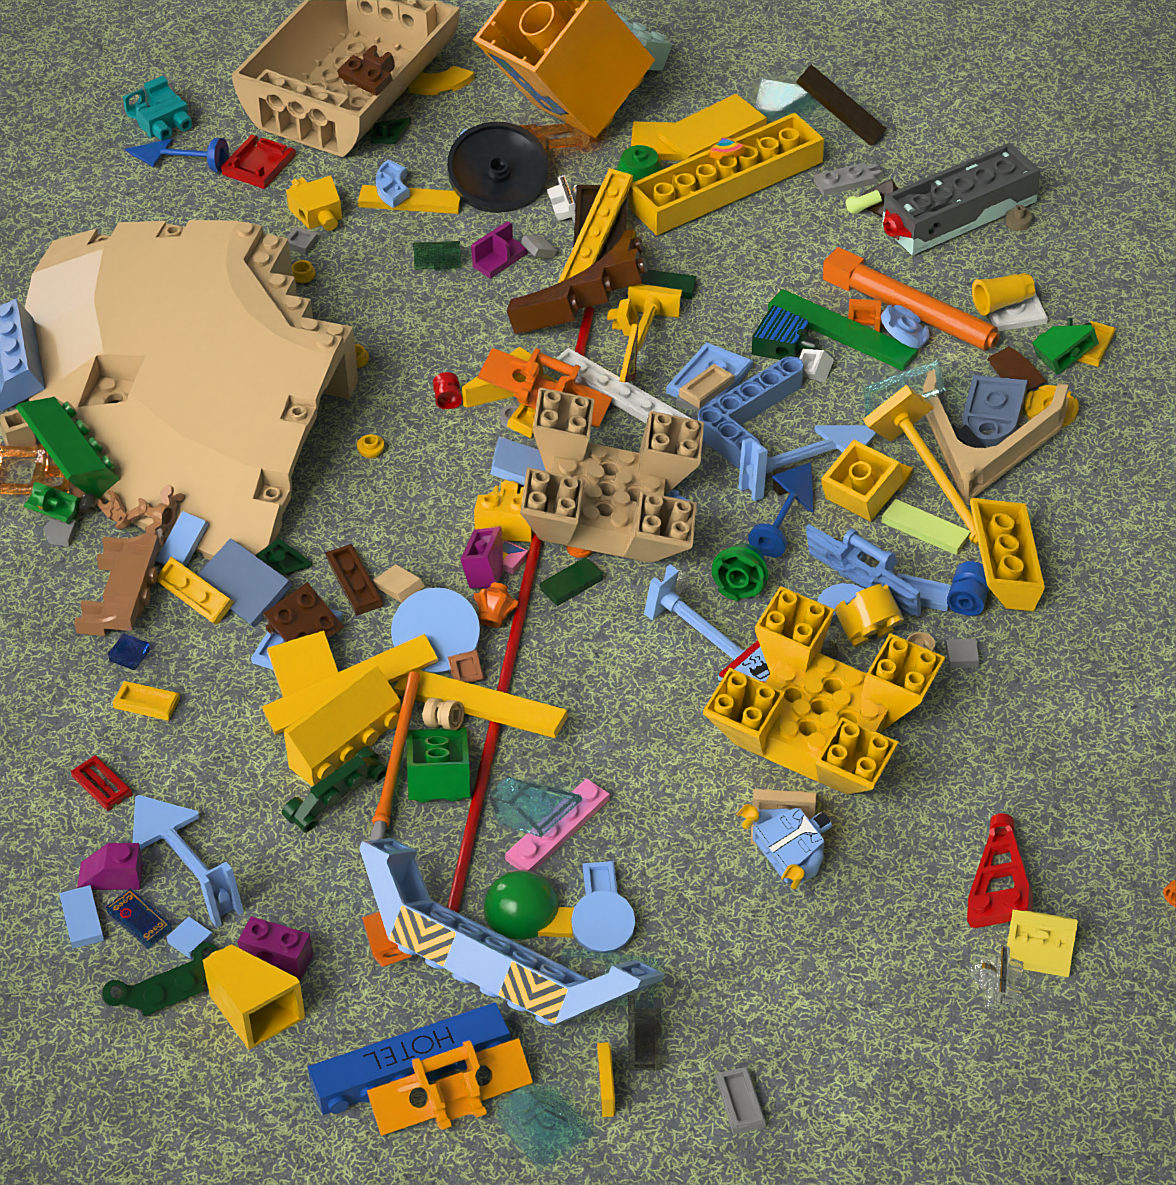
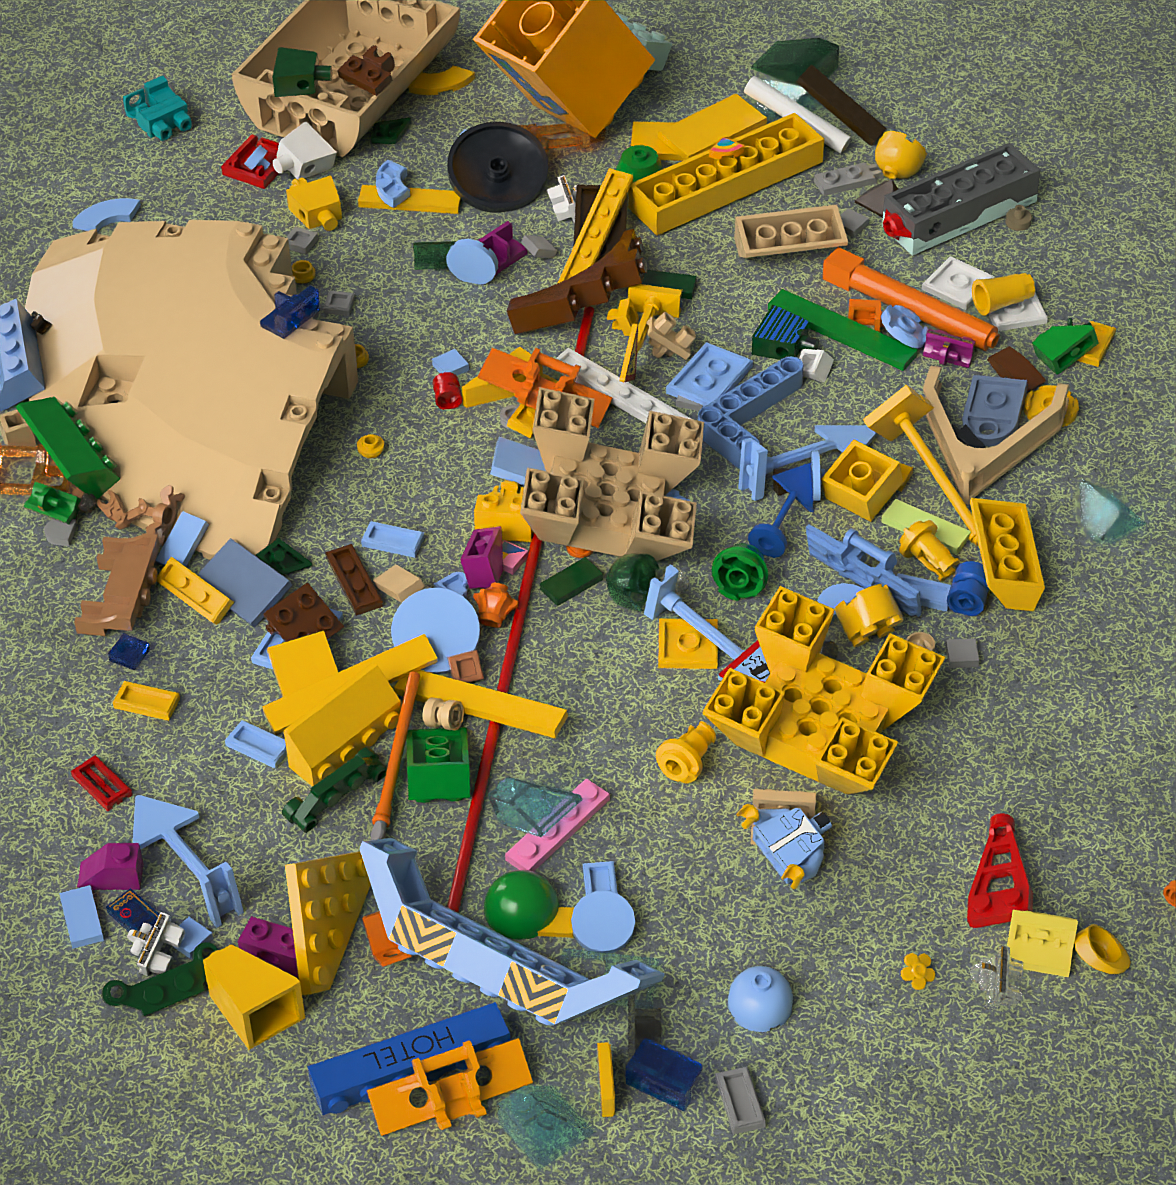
blue piece [125,138,229,173] -> none
tan tile [678,364,735,409] -> none
yellowish green arm [846,190,882,214] -> none
clear light blue window [863,359,945,417] -> none
none -> dark brown hand [30,311,51,335]
none -> light blue tile [72,198,141,232]
none -> white hips [127,912,185,976]
none -> light blue tile [225,720,287,769]
none -> light blue tile [244,145,270,171]
none -> clear blue panel [260,285,320,339]
none -> dark green torso [272,47,333,97]
none -> white torso [273,121,337,179]
none -> yellow plate [285,851,371,995]
none -> light grey tile [323,290,355,316]
none -> light blue tile [361,521,425,558]
none -> light blue tile [432,349,469,376]
none -> light blue tile [434,572,469,599]
none -> light blue tile [446,239,498,285]
none -> clear green cylinder [606,553,660,612]
none -> clear blue panel [625,1038,703,1112]
none -> tan hips [646,312,696,360]
none -> yellow piece [656,721,716,783]
none -> yellow tile [658,618,718,669]
none -> light blue cylinder [728,966,793,1032]
none -> tan slope [734,205,848,258]
none -> white piece [744,76,852,154]
none -> clear green slope [751,38,839,89]
none -> light blue piece [811,450,825,501]
none -> light grey tile [840,208,869,238]
none -> yellow cylinder [875,131,927,179]
none -> yellow piece [899,520,961,582]
none -> yellow plant [901,953,935,990]
none -> white tile [922,256,995,310]
none -> magenta hips [923,329,975,368]
none -> yellow hat [1074,924,1131,974]
none -> clear light blue slope [1079,479,1146,544]

